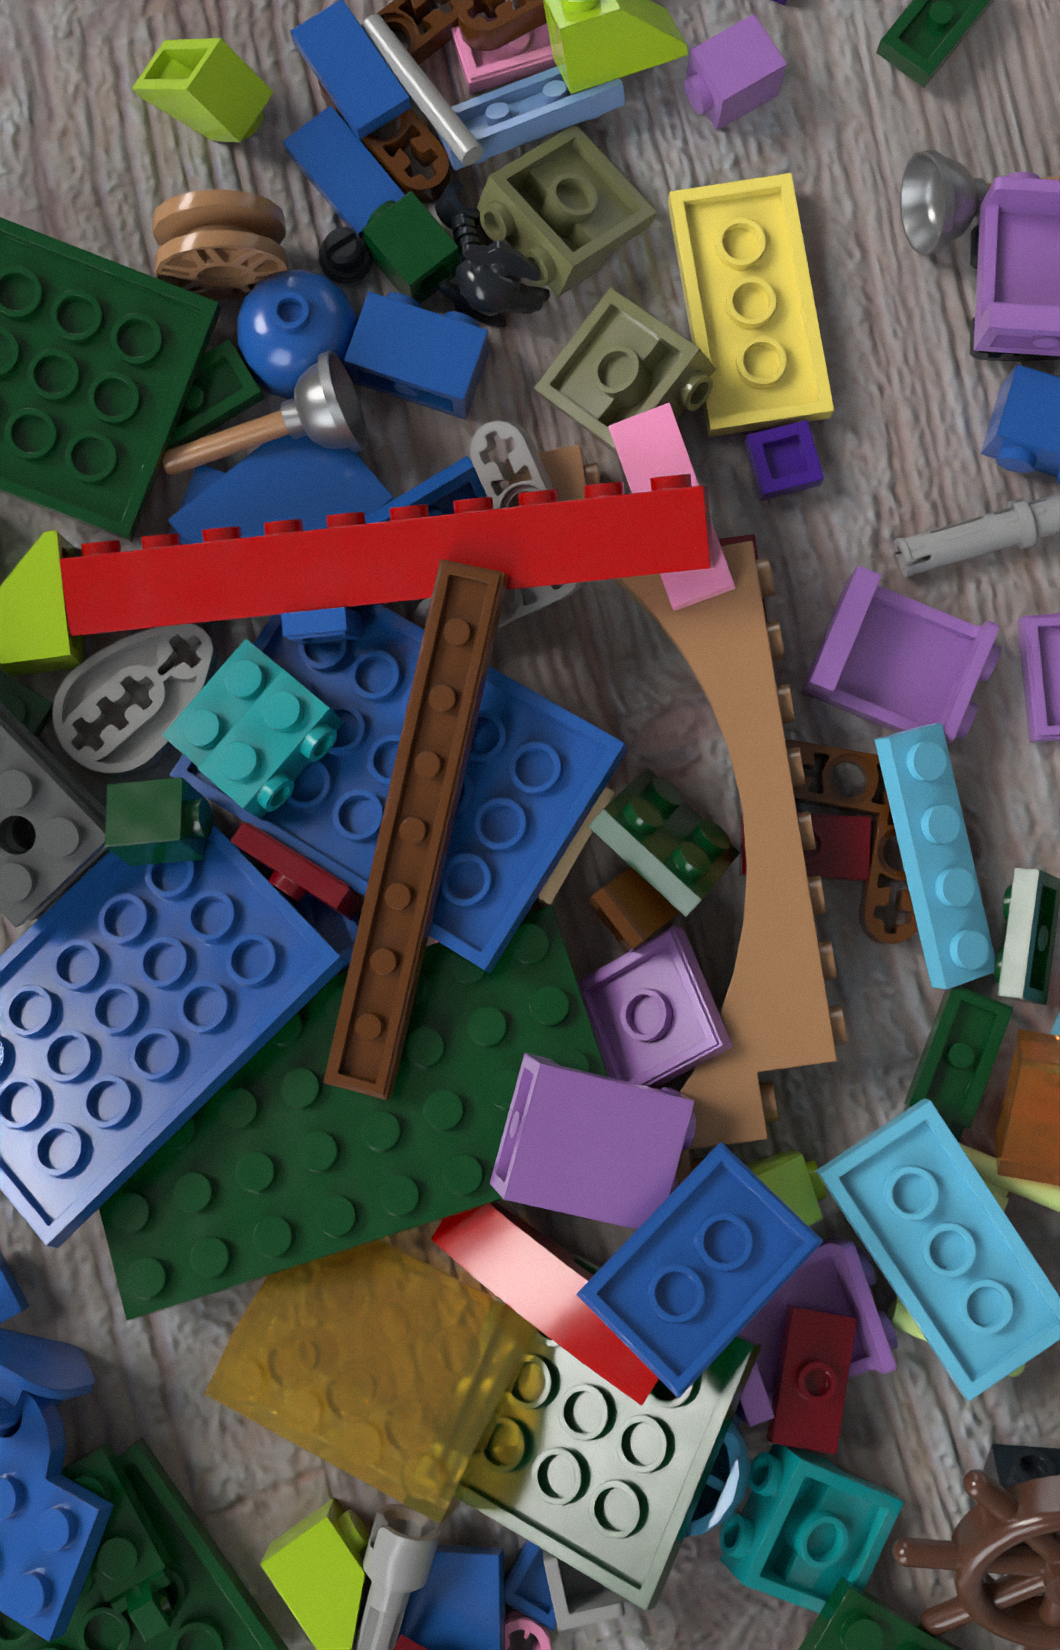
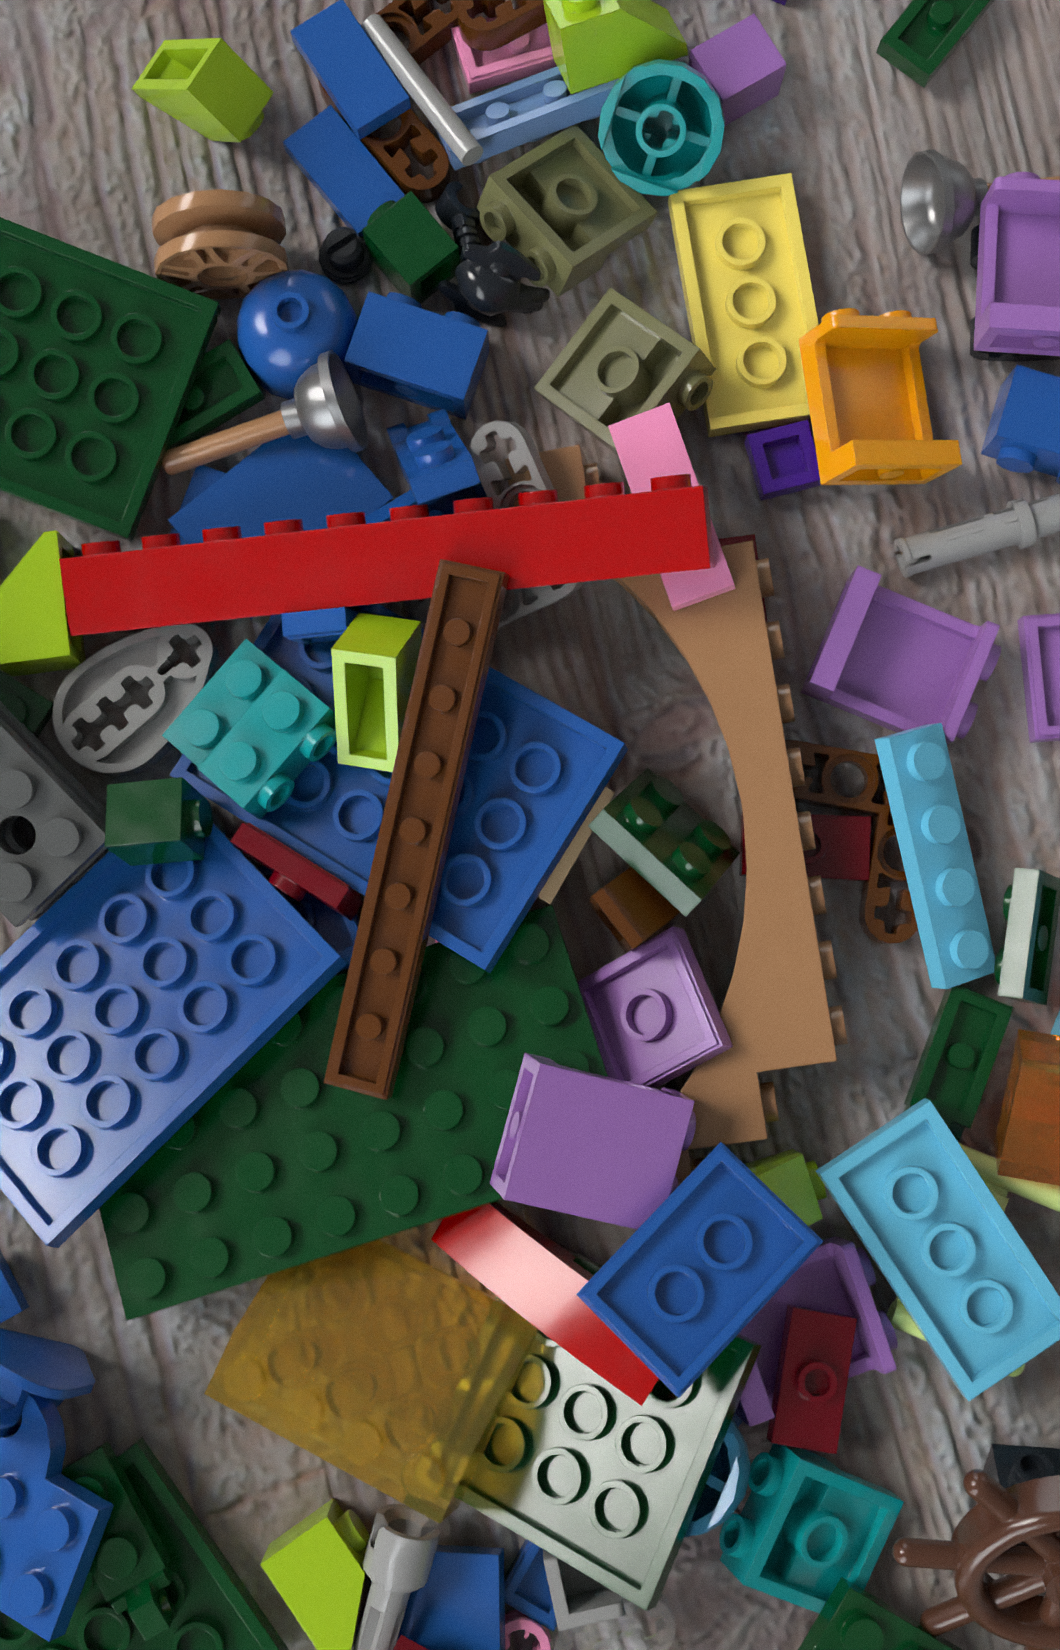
none -> lime slope [331,612,422,772]
none -> blue plate [386,408,480,505]
none -> teal cylinder [598,59,725,196]
none -> light orange panel [799,308,962,485]

